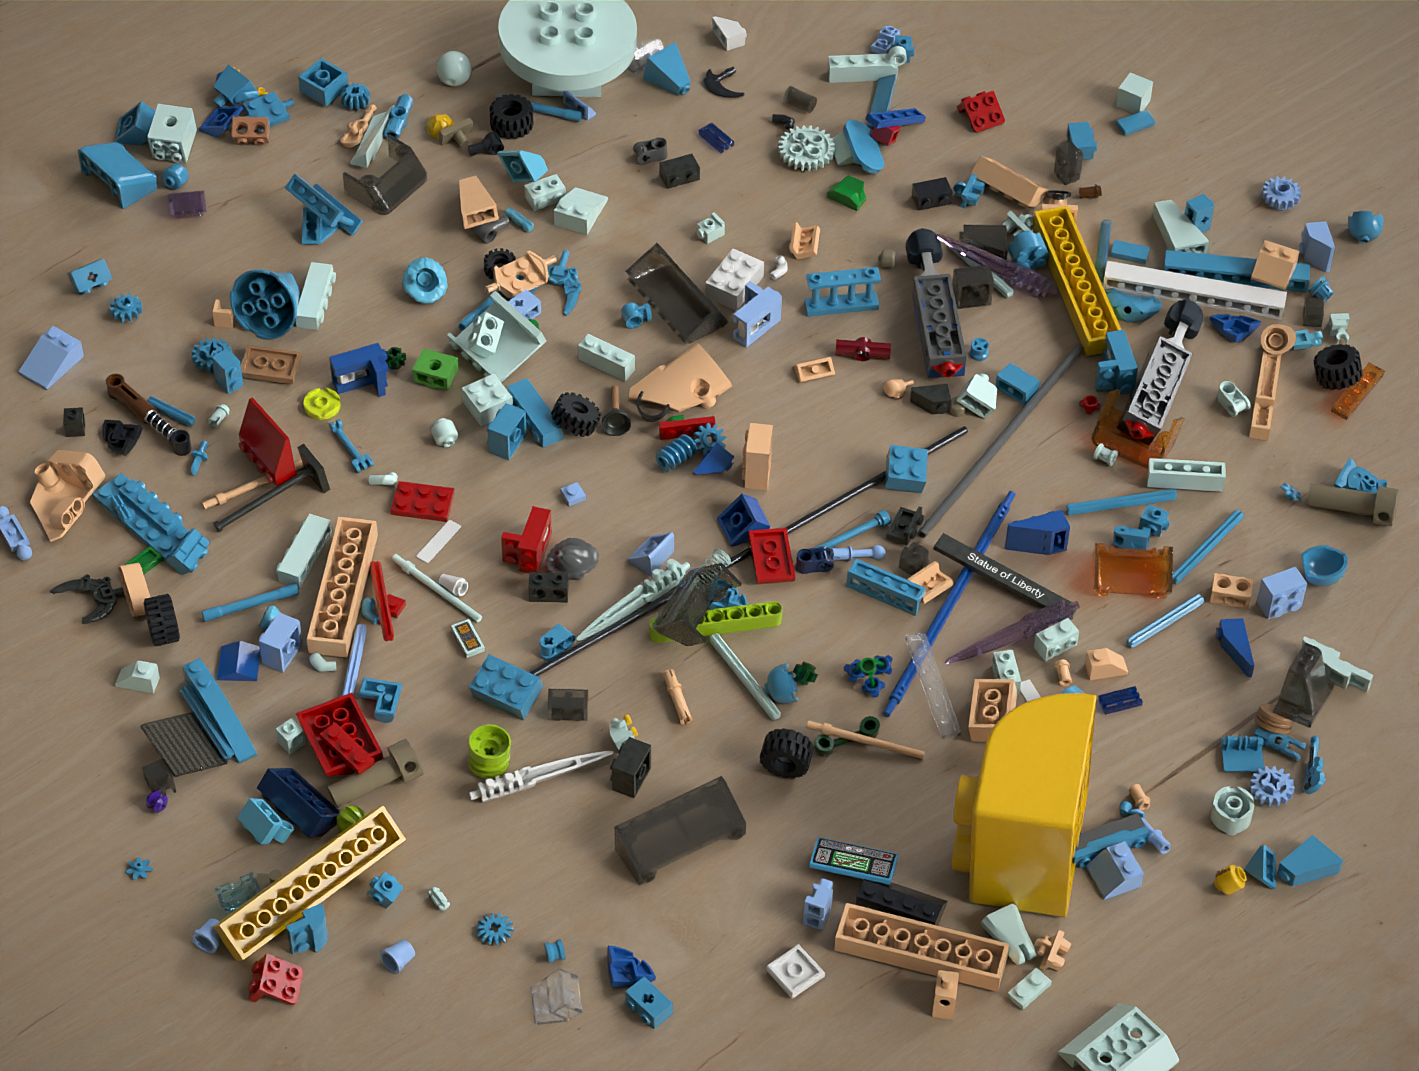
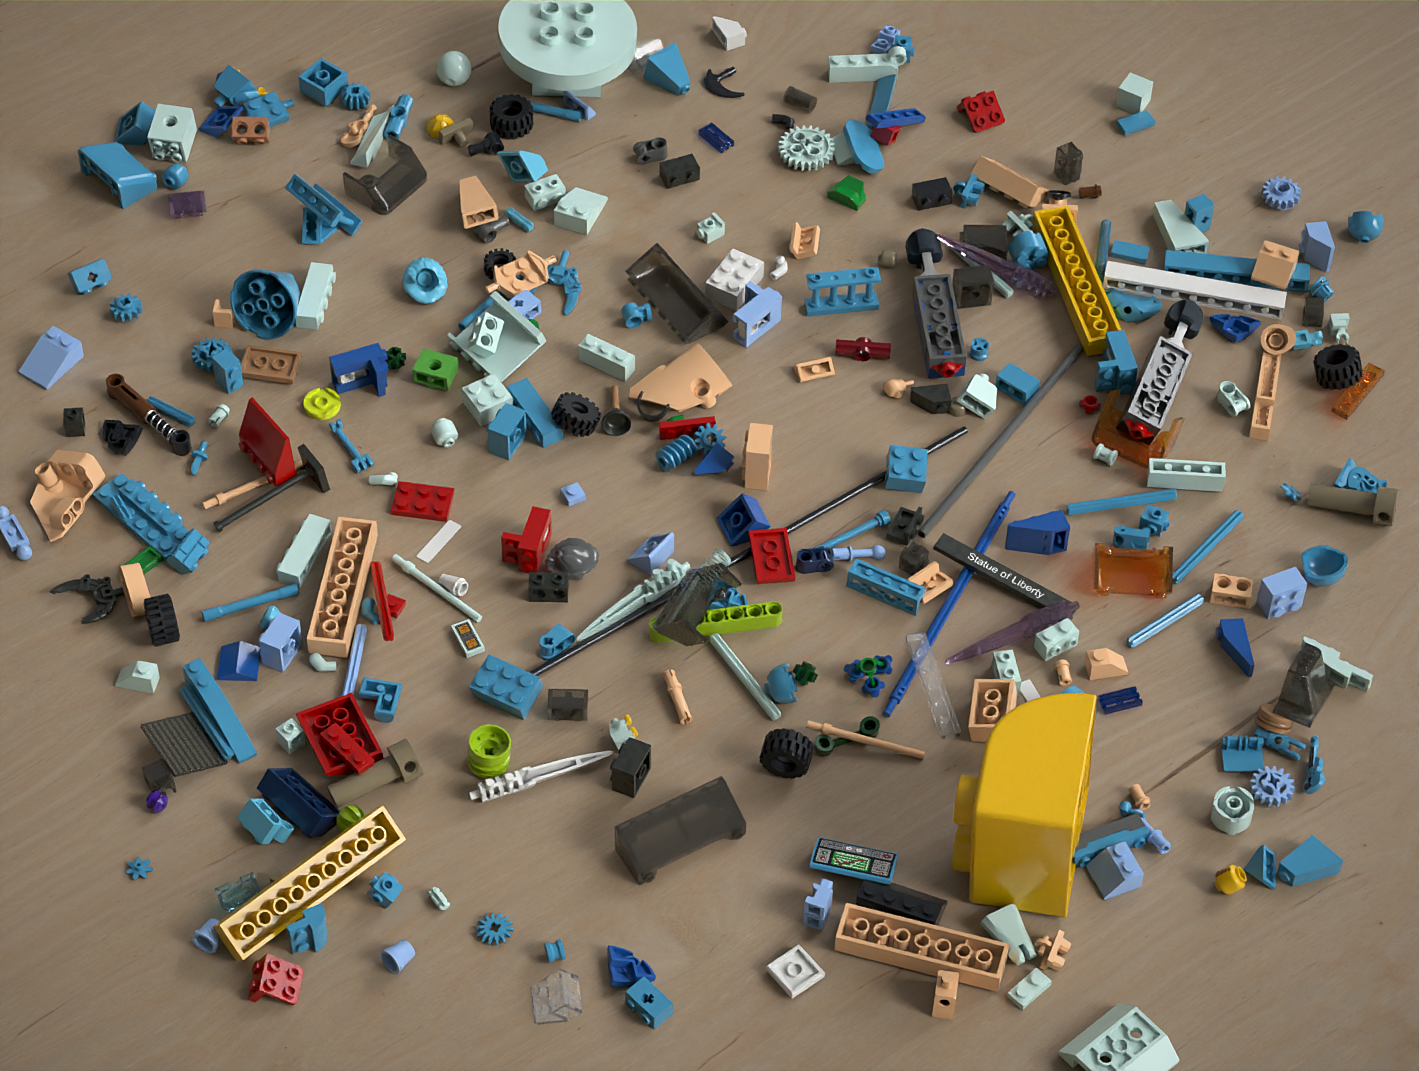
dark azure brick [1066,122,1097,160] -> none

